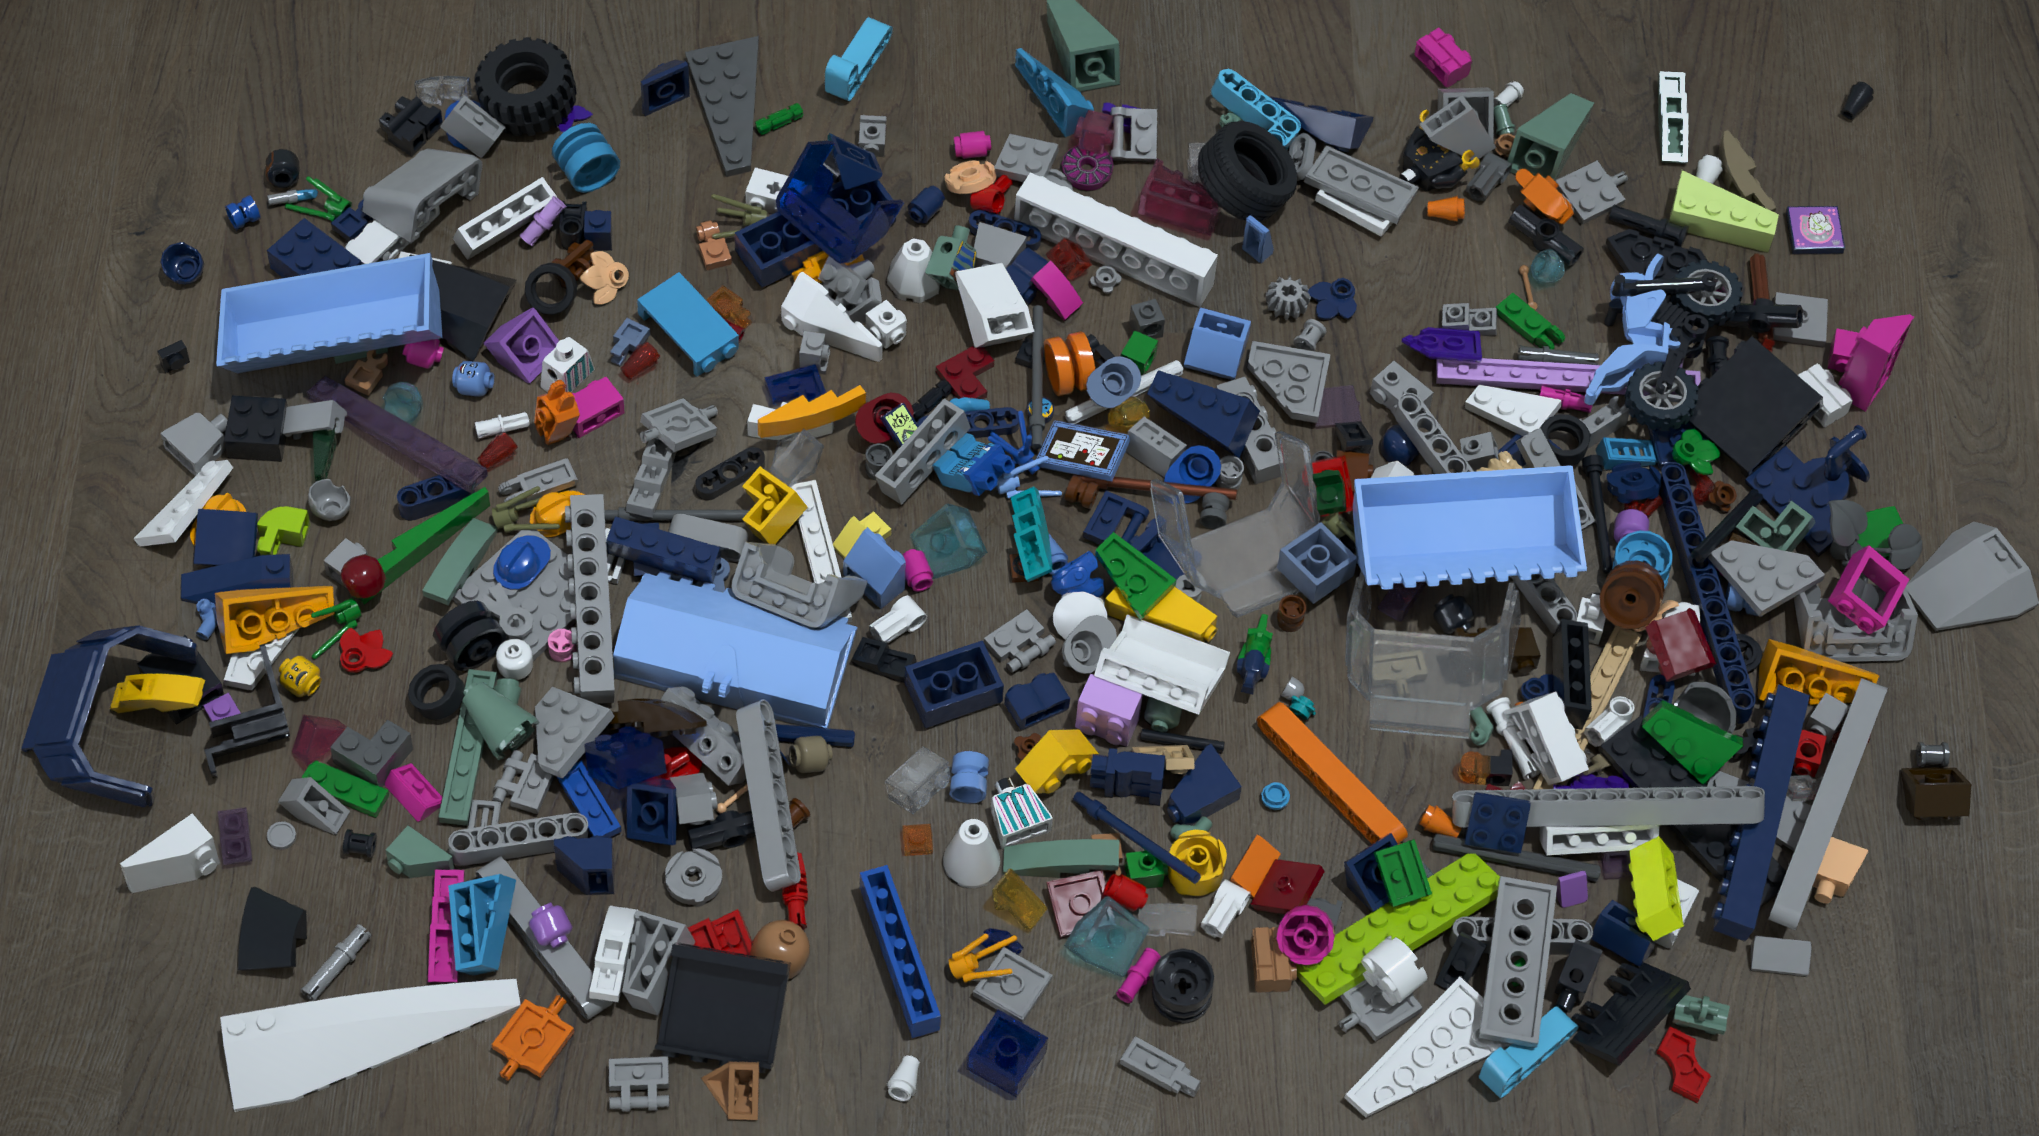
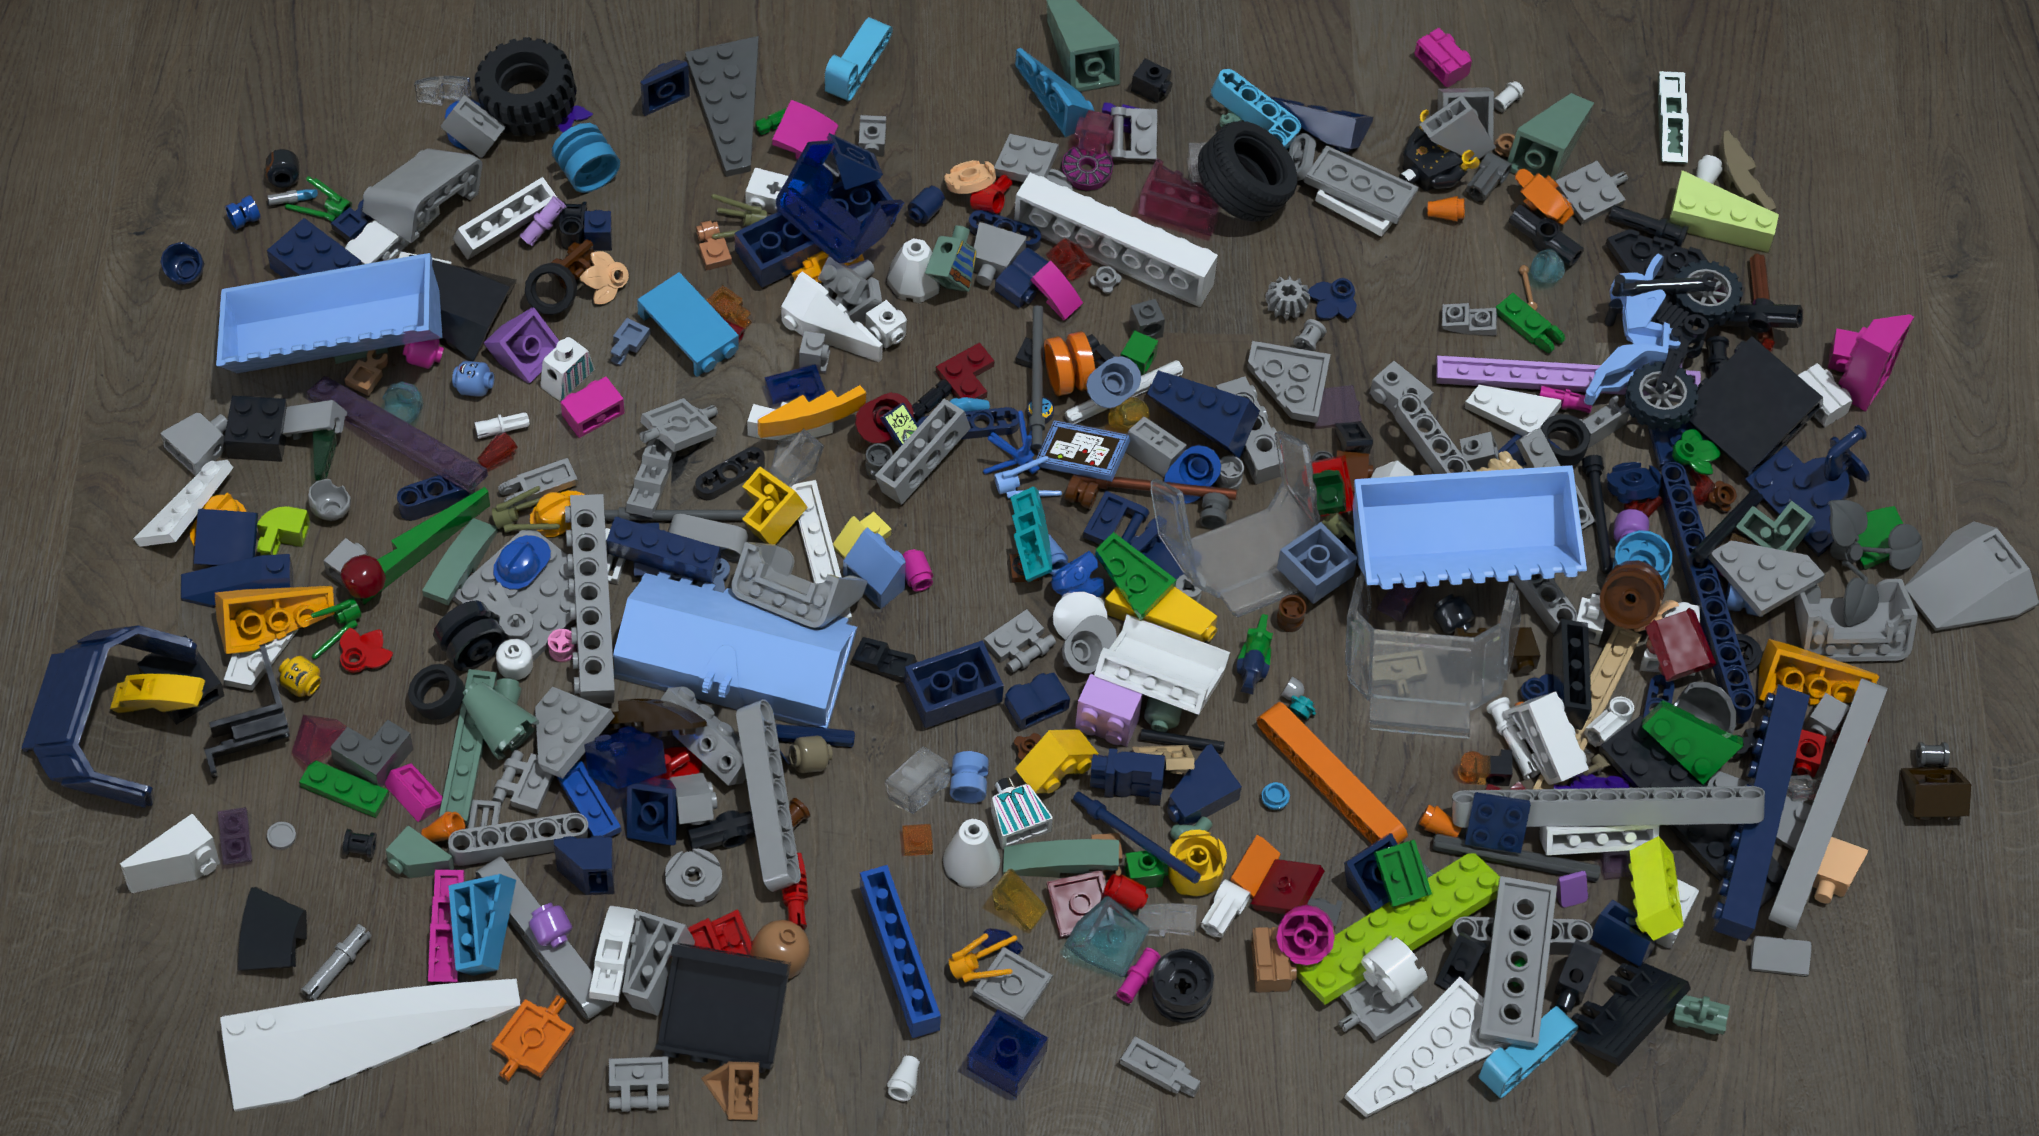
black plate [157,340,190,373] -> none
medium blue arm [196,599,218,641] -> none
medium lavender plate [203,693,240,721] -> none
light grey slope [278,777,350,834] -> none
black hips [379,96,443,157] -> none
orange hinge [534,380,580,445] -> none
clear red cone [620,342,660,380] -> none
light nougat hinge [716,784,748,814] -> none
white piece [869,595,927,643] -> none
clear light blue slope [910,503,988,579] -> none
hips [932,433,1015,496] -> none
dark pink brick [954,131,992,159] -> none
white slope [955,263,1034,348] -> none
medium blue slope [1184,307,1251,380] -> none
medium blue slope [1242,215,1273,263] -> none
dark blue hair [1380,424,1420,466] -> none
dark purple tile [1402,327,1482,362] -> none
sand green arm [1470,706,1493,745] -> none
sand green pin [1494,104,1516,136] -> none
dark grey pin [1517,345,1599,365] -> none
dark azure slope [1596,437,1657,470] -> none
red tile [1657,1026,1711,1103] -> none
light grey plate [1773,292,1828,347] -> none
tile [1785,206,1845,254] -> none
dark pink window [1828,545,1910,635] -> none
black cone [1841,82,1874,120] -> none
none -> orange cone [421,812,465,843]
none -> dark pink slope [772,100,838,166]
none -> black brick [1131,58,1173,104]

